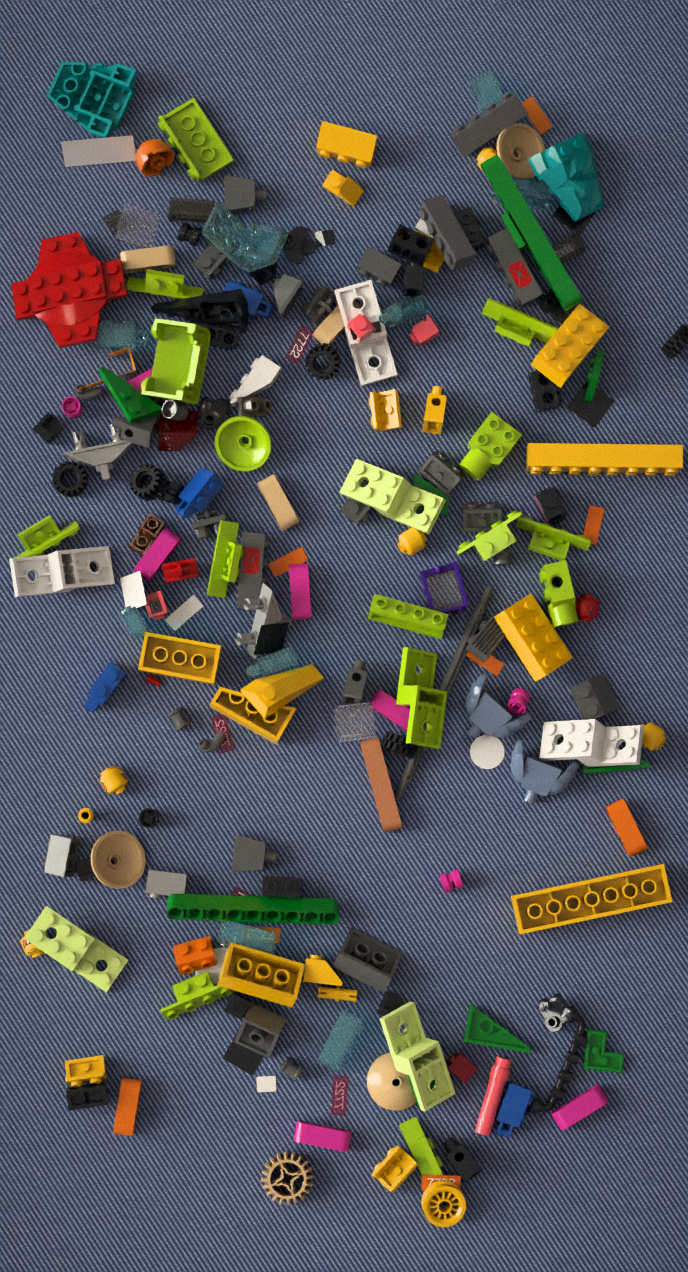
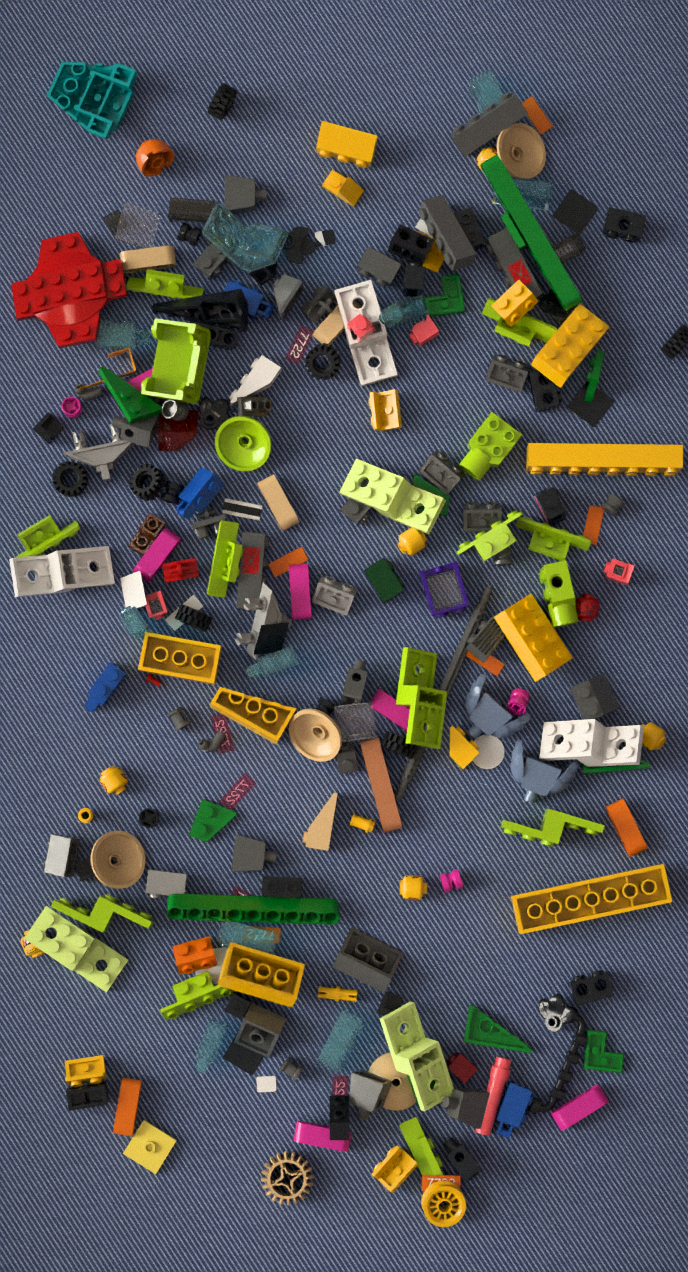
white sticker [61,135,136,167] -> none
lime bracket [157,97,234,183] -> none
yellow wedge [240,664,324,719] -> none
yellow slope [303,954,342,986] -> none
lime bracket [368,594,449,639] -> none
yellow torso [422,386,447,435] -> none
teal wedge [528,132,605,221] -> none
none -> lime bracket [51,894,155,933]
none -> light yellow plate [123,1120,177,1174]
none -> black tyre [175,604,212,633]
none -> green wing [189,799,237,842]
none -> clear light blue brick [195,1019,229,1073]
none -> black tyre [207,83,237,121]
none -> clear pink sticker [219,773,256,810]
none -> sticker [222,498,262,520]
none -> tan dish [289,709,342,762]
none -> tan slope [302,793,338,851]
none -> light grey bracket [312,576,357,616]
none -> black wheel [314,697,337,717]
none -> black brick [330,1095,349,1140]
none -> dark grey bracket [336,742,358,774]
none -> torso [349,1069,392,1120]
none -> yellow pin [350,814,375,833]
none -> dark green brick [364,558,405,604]
none -> yellow head [399,875,427,901]
none -> green tile [425,274,465,317]
none -> dark grey torso [442,1088,490,1129]
none -> yellow slope [449,725,479,769]
none -> dark grey bracket [485,354,529,393]
none -> yellow bracket [491,280,538,327]
none -> lime bracket [500,809,605,847]
none -> black brick [569,970,614,1006]
none -> dark grey wheel [601,493,625,517]
none -> black brick [602,207,646,243]
none -> coral window [603,558,635,585]

